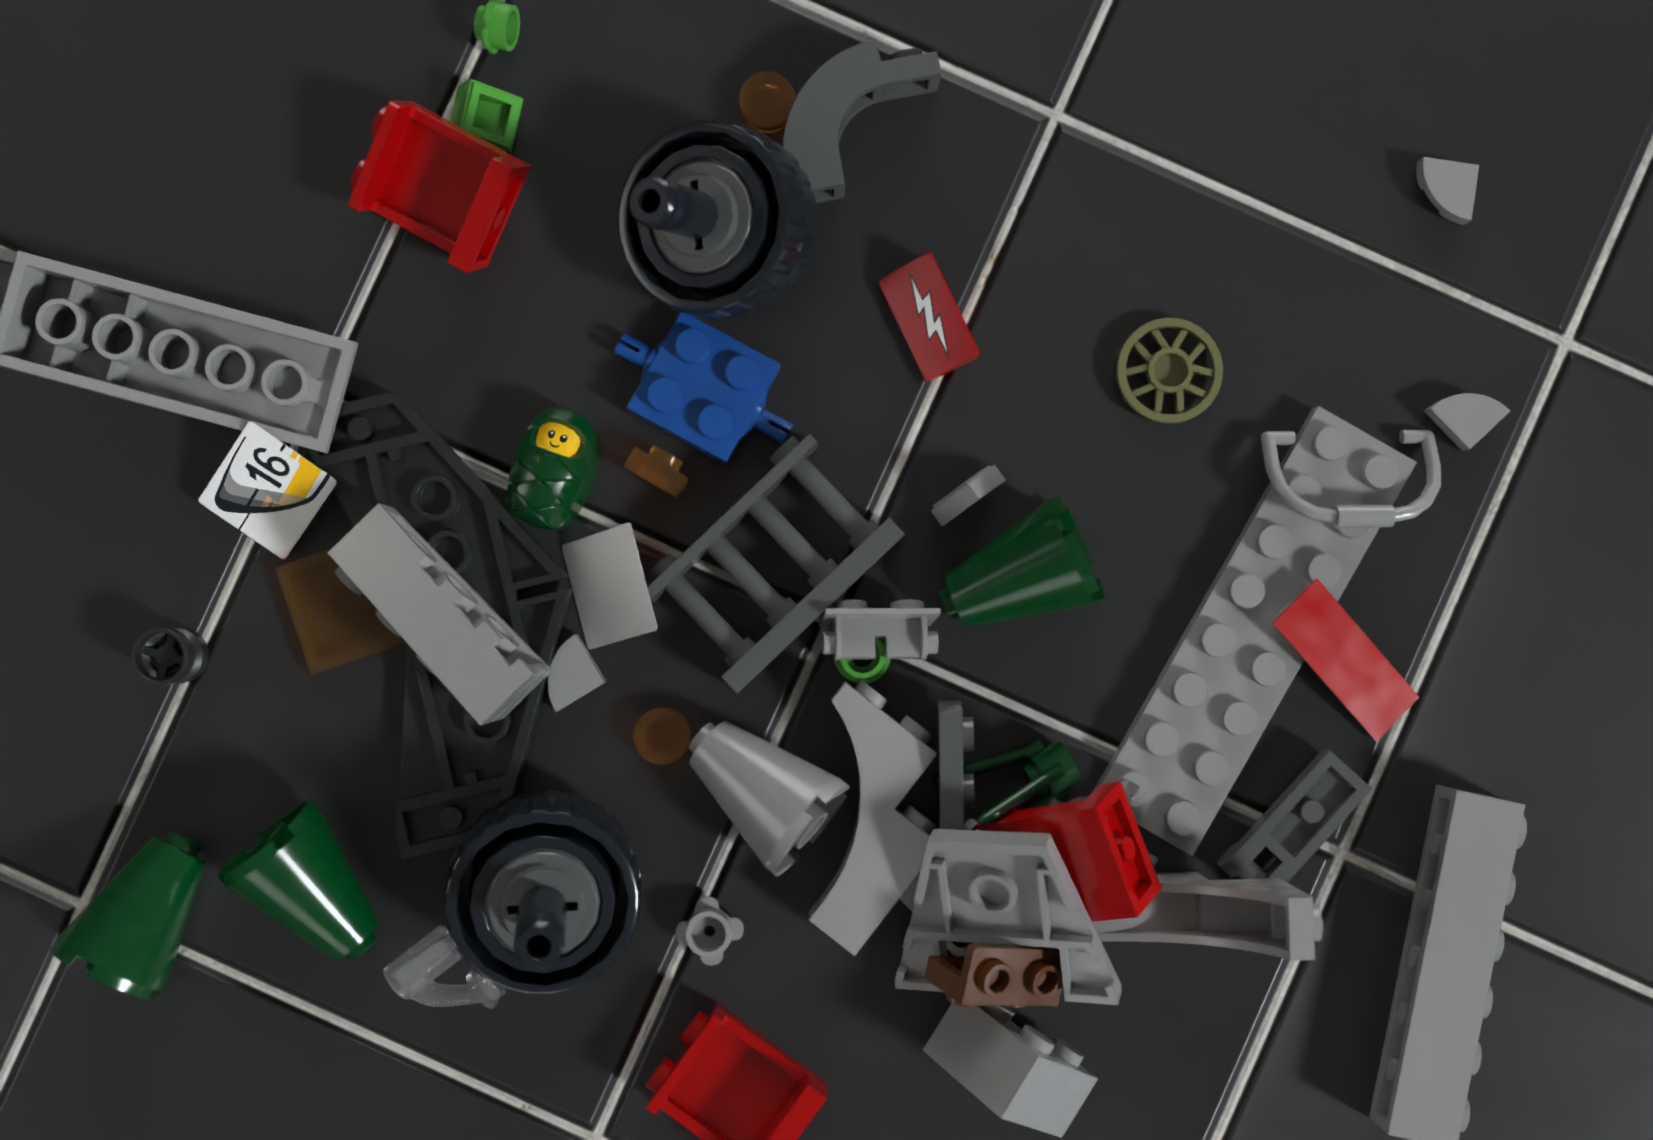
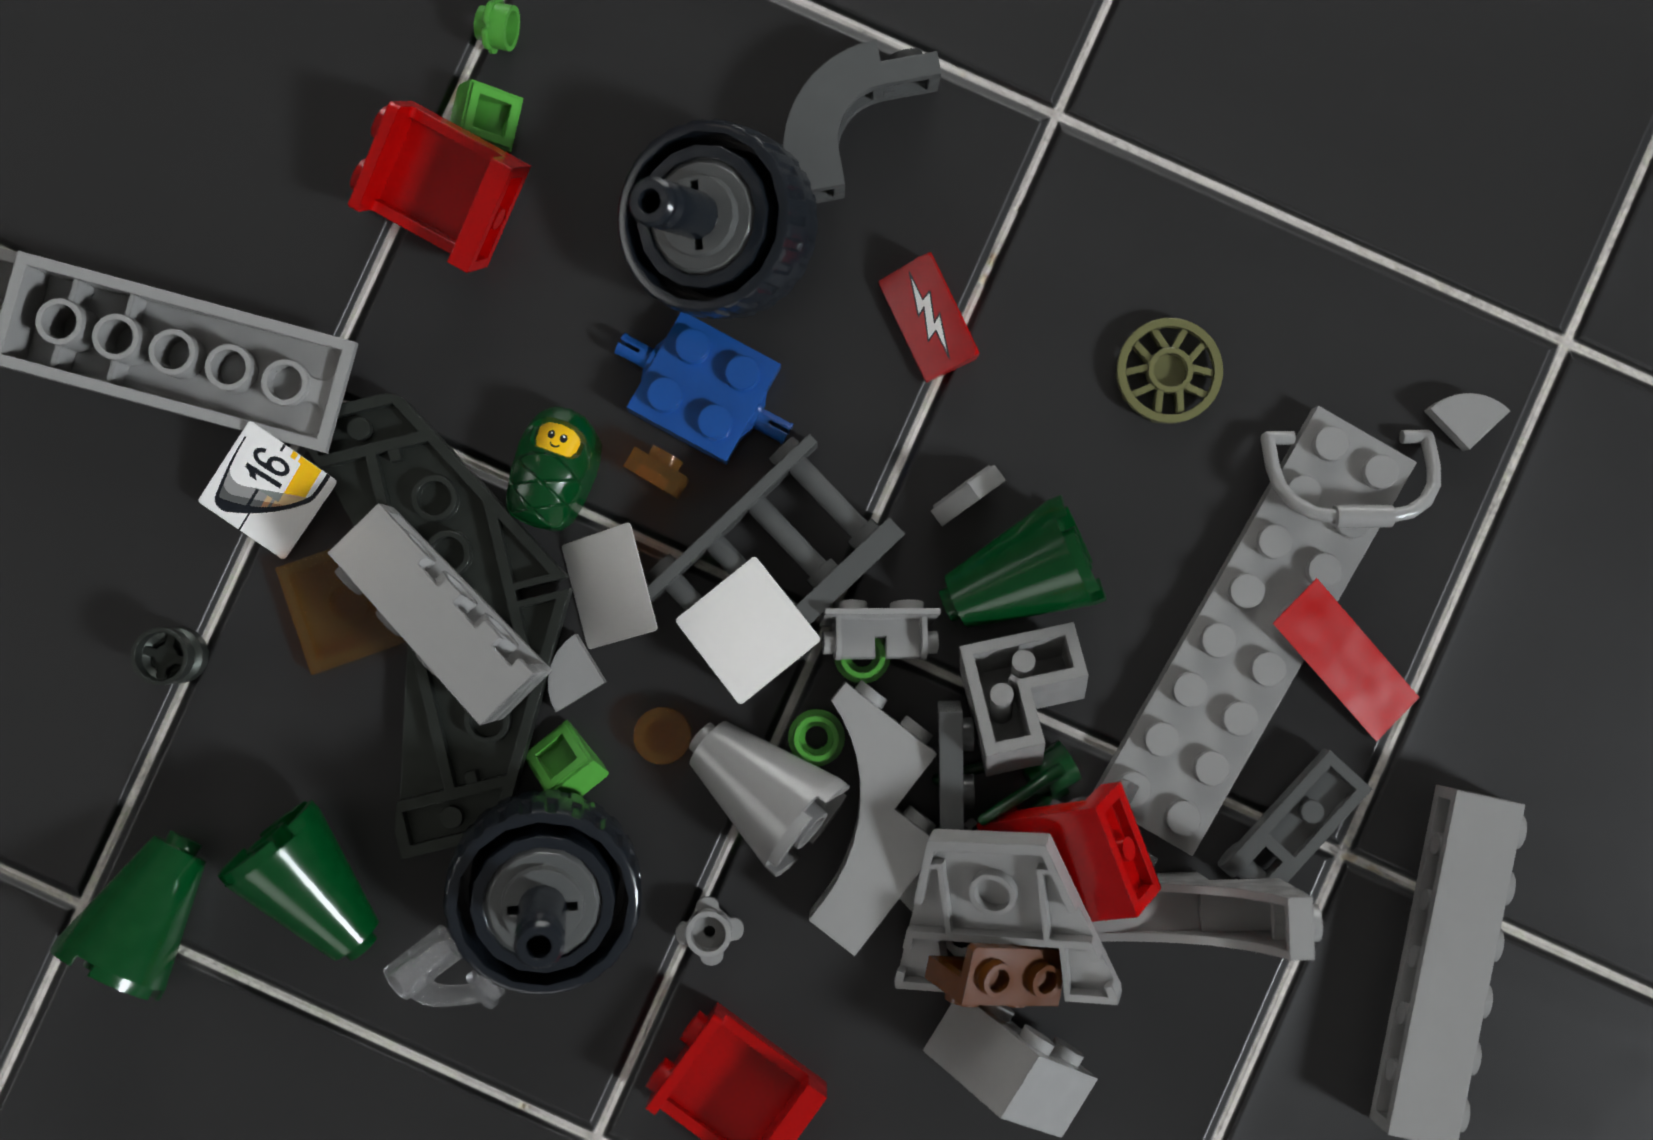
clear orange tile [739,71,795,133] -> none
light grey tile [1416,157,1479,225] -> none
none -> bright green slope [526,720,609,796]
none -> white sticker [676,557,820,704]
none -> bright green plate [788,709,845,766]
none -> light grey brick [959,622,1089,776]

